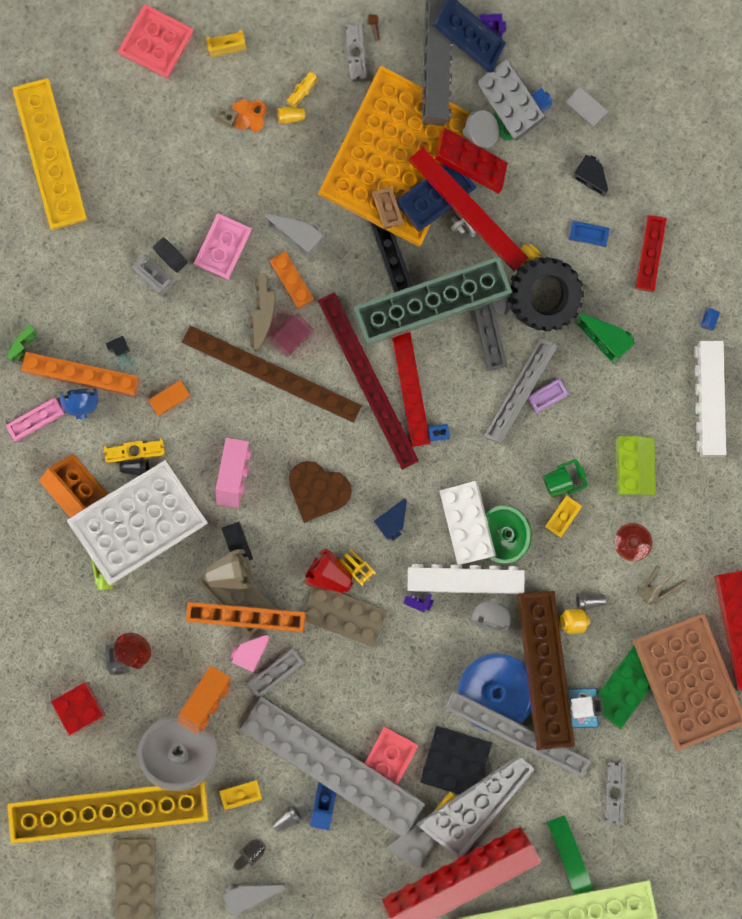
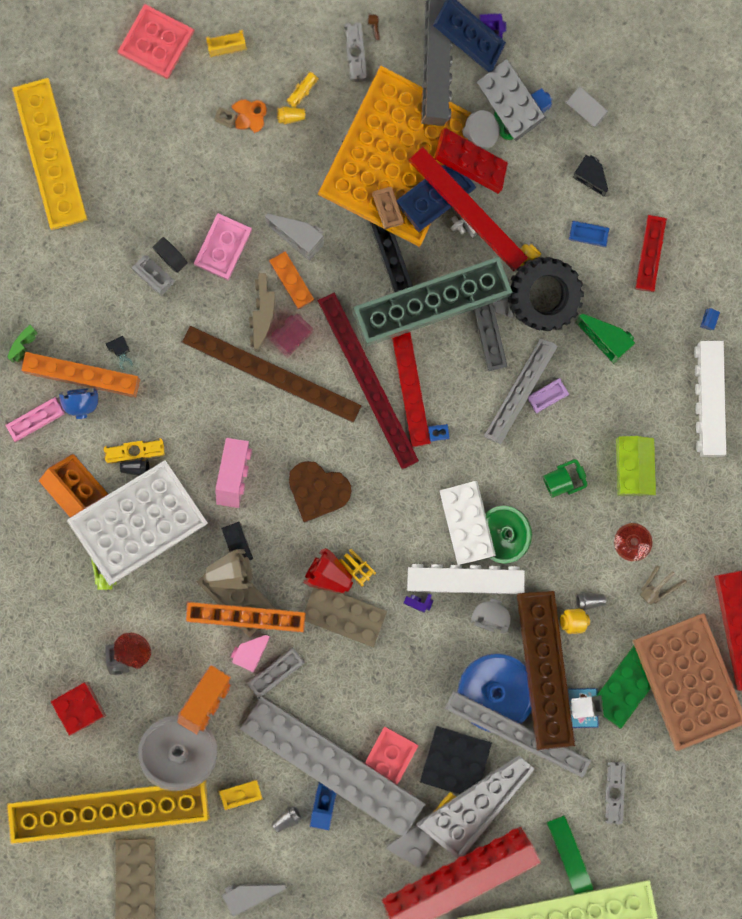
orange tile [148,380,191,417] -> none
clear smoke arm [234,839,266,871] -> none
dark blue slope [374,498,407,541] -> none
yellow plate [544,495,582,538] -> none

